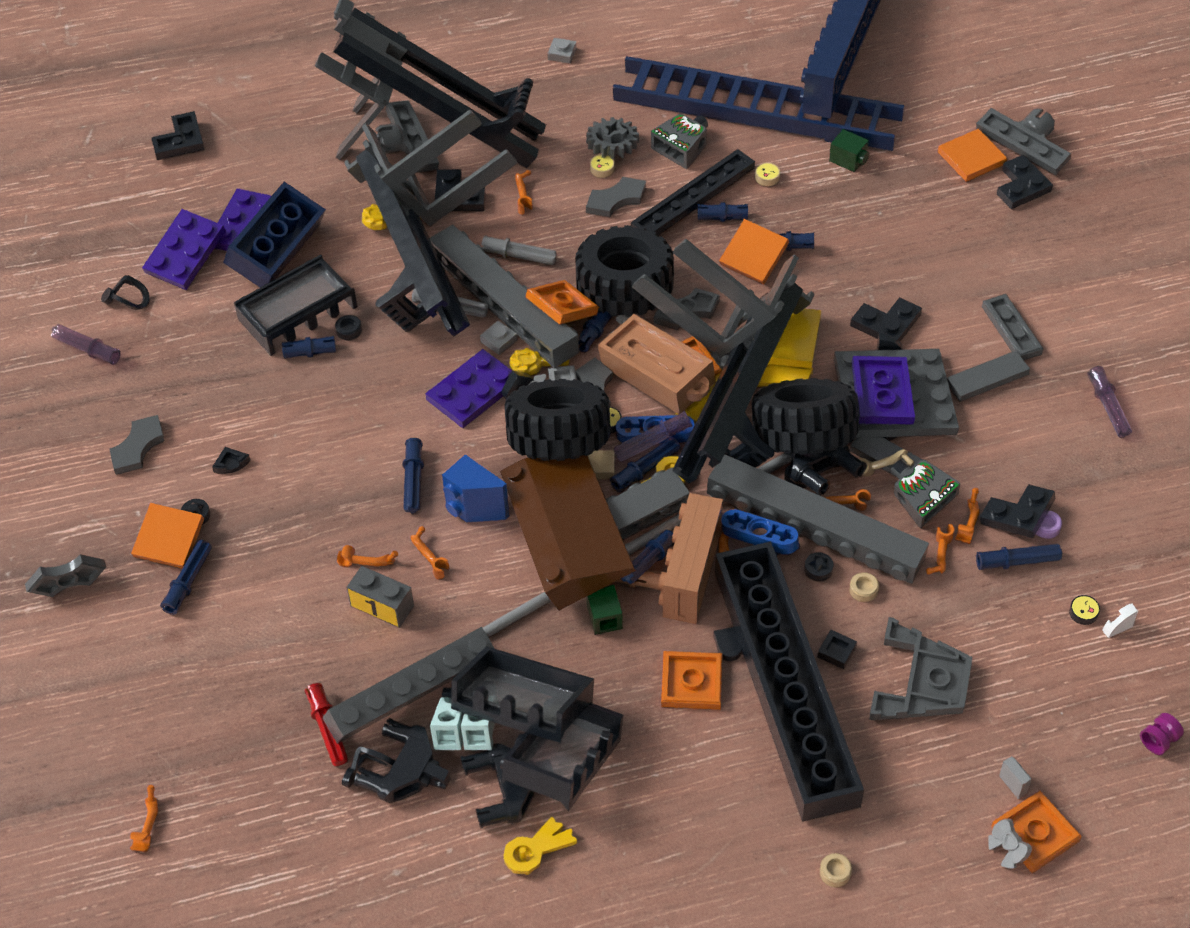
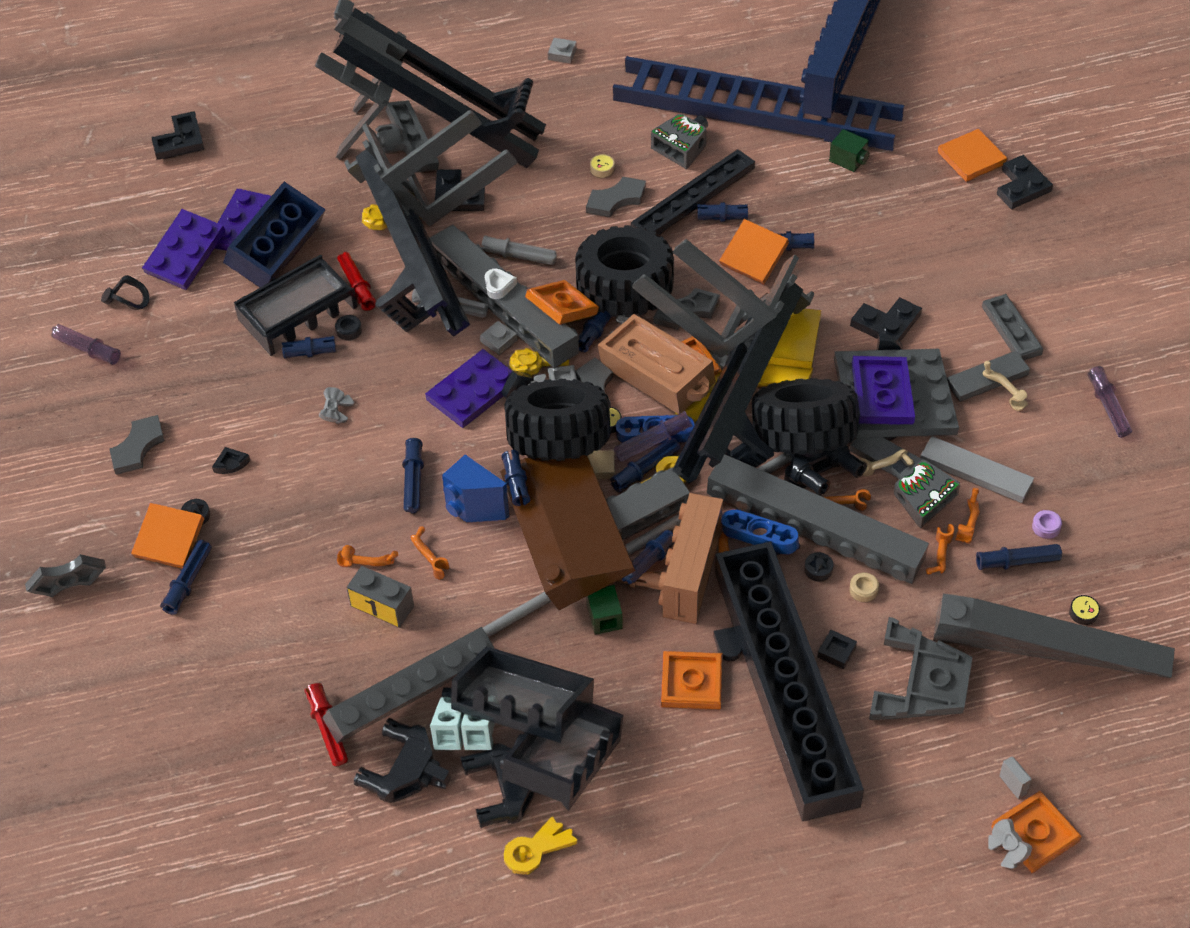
orange piece [130,785,158,852] -> none
black piece [342,746,395,788] -> none
orange piece [515,170,533,215] -> none
dark grey gear [586,117,639,159] -> none
tile [755,163,780,186] -> none
tan tile [820,853,852,887] -> none
dark grey plate [976,108,1071,175] -> none
black plate [980,484,1056,538] -> none
white tile [1102,604,1138,638] -> none
magenta wheel [1140,713,1184,755] -> none
none -> light grey piece [319,387,354,424]
none -> red axle [337,252,376,311]
none -> white tile [485,269,517,299]
none -> dark blue pin [501,450,531,506]
none -> light grey tile [920,436,1034,503]
none -> dark grey slope [933,593,1175,678]
none -> tan piece [983,361,1028,411]

